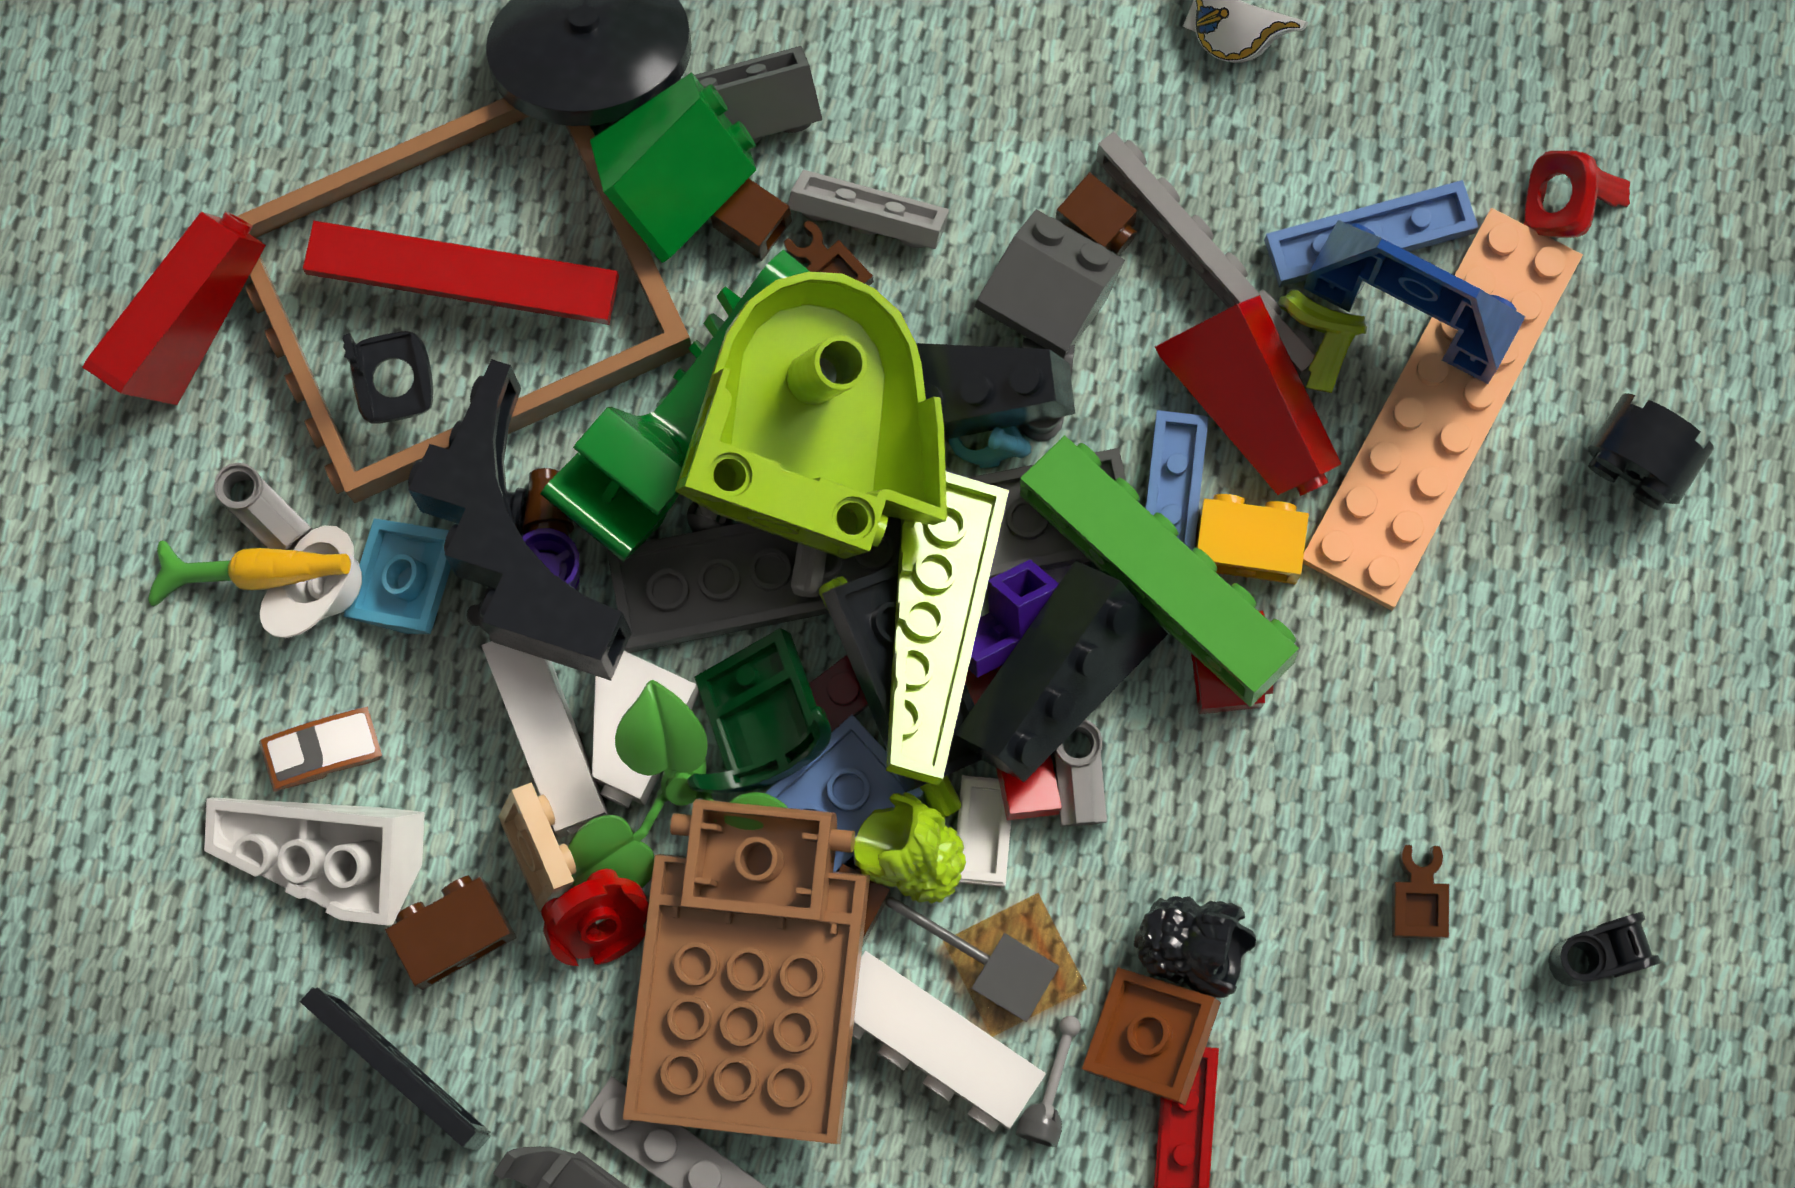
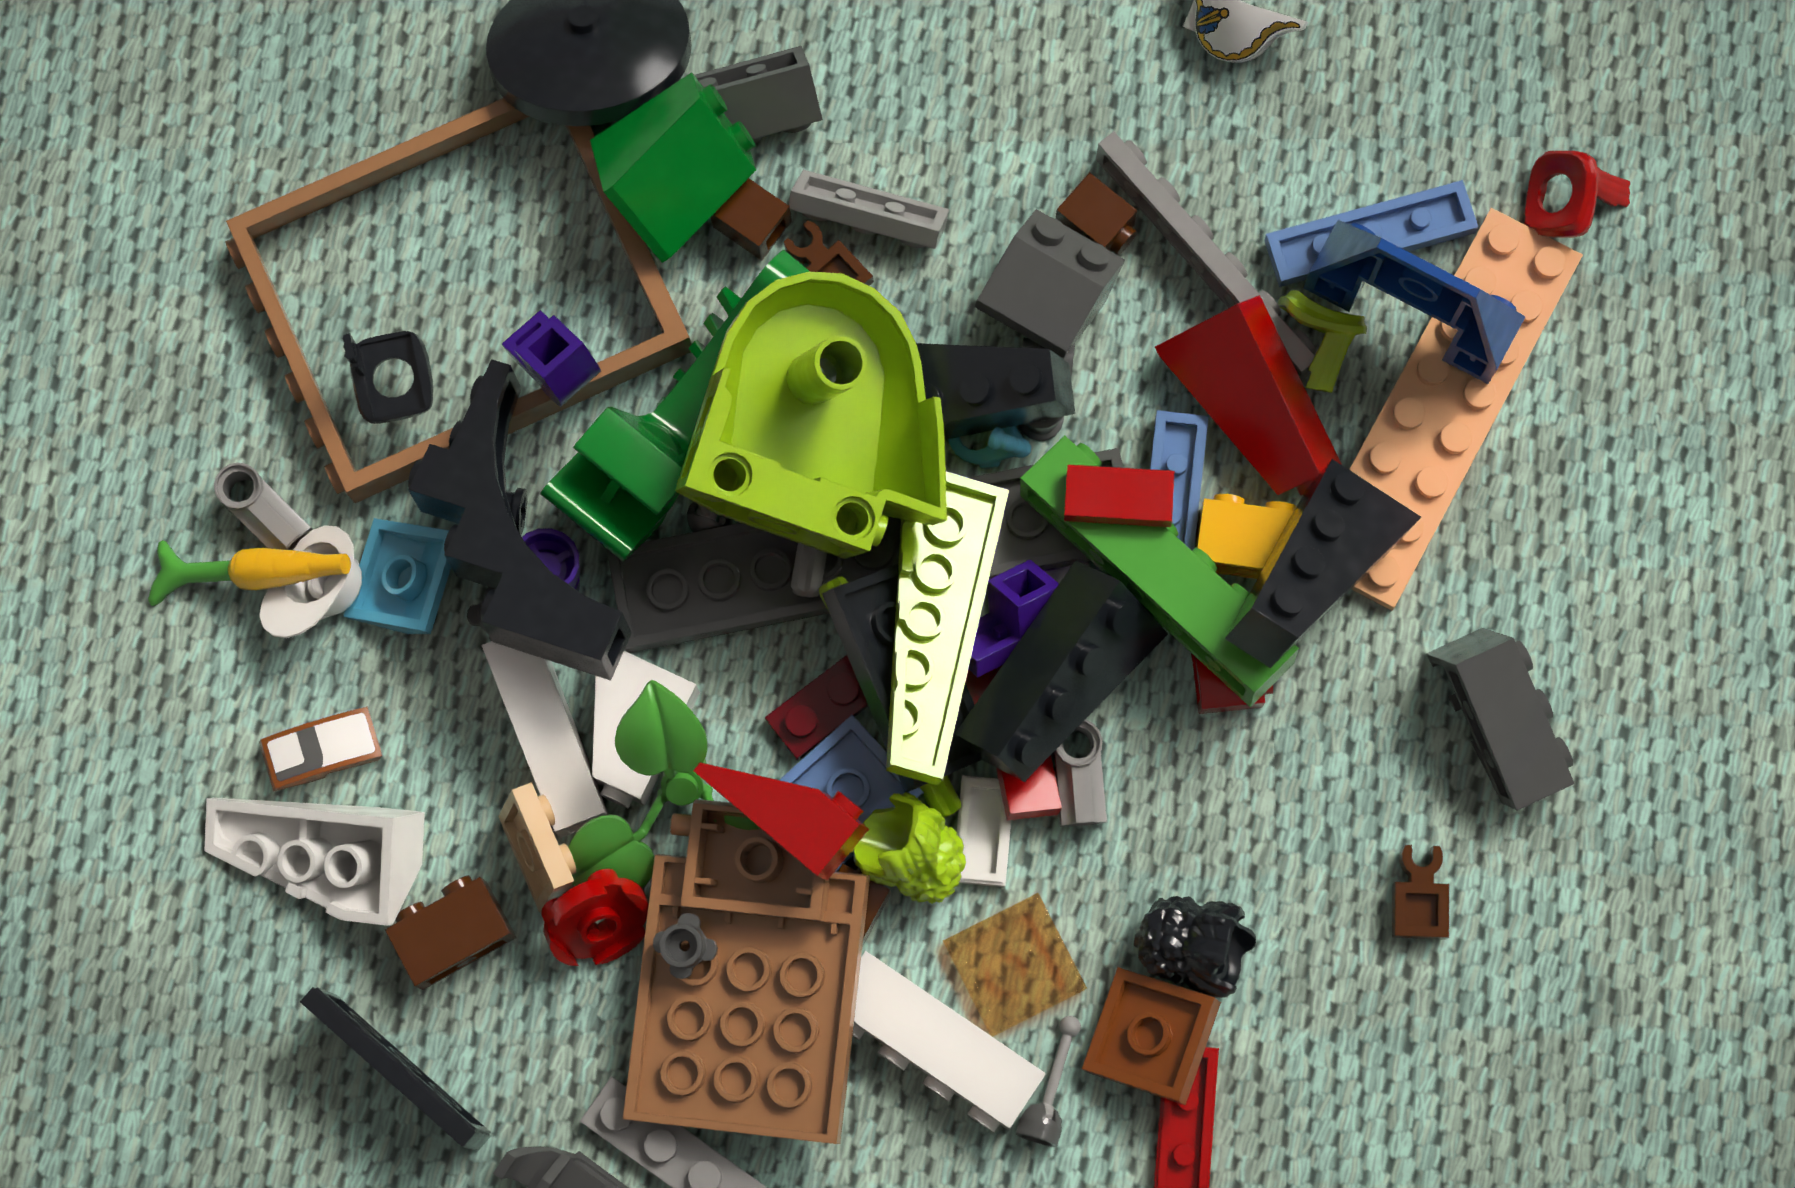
red slope [82,211,266,405] -> none
red tile [303,220,619,325] -> none
reddish brown cone [522,468,574,537] -> none
dark green piece [687,628,831,794] -> none
dark grey piece [885,897,1060,1022] -> none
black piece [1548,911,1661,987] -> none
black brick [1588,393,1714,510] -> none
none -> dark purple brick [502,310,601,407]
none -> dark grey plate [653,913,718,979]
none -> red slope [693,762,869,880]
none -> red tile [1064,465,1175,527]
none -> black wedge [1225,459,1421,668]
none -> dark grey wedge [1426,628,1575,811]

